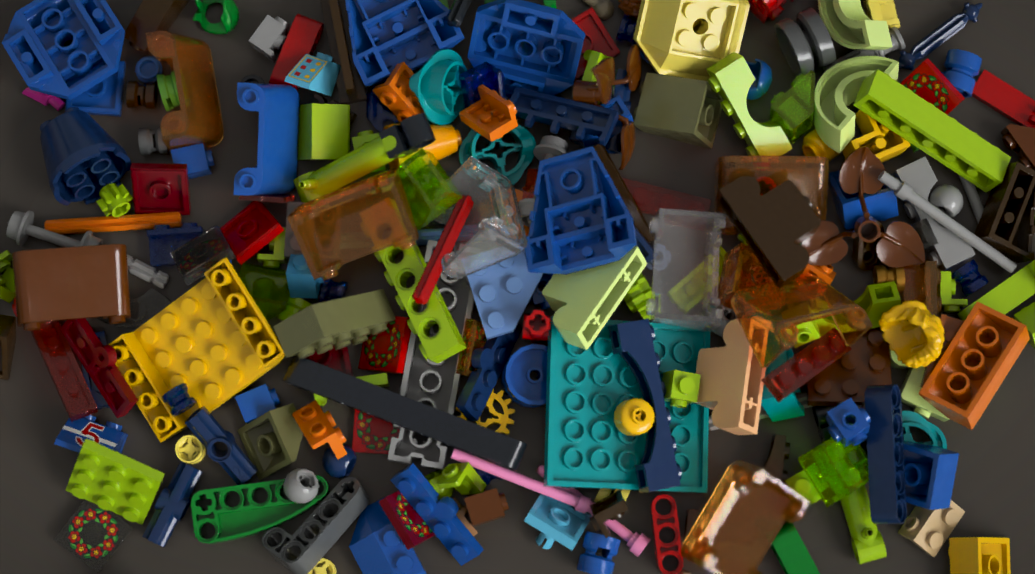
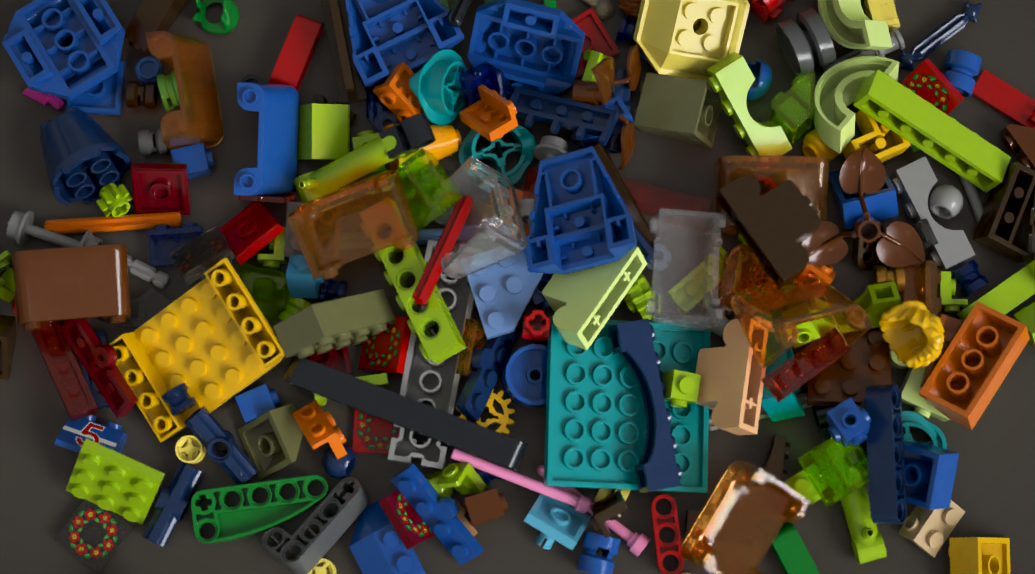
light grey brick [249,14,290,62] -> none
light grey piece [283,468,319,504] -> none
medium azure slope [284,52,341,96] -> none
yellow head [614,398,655,436] -> none
light grey bar [878,170,1017,273] -> none

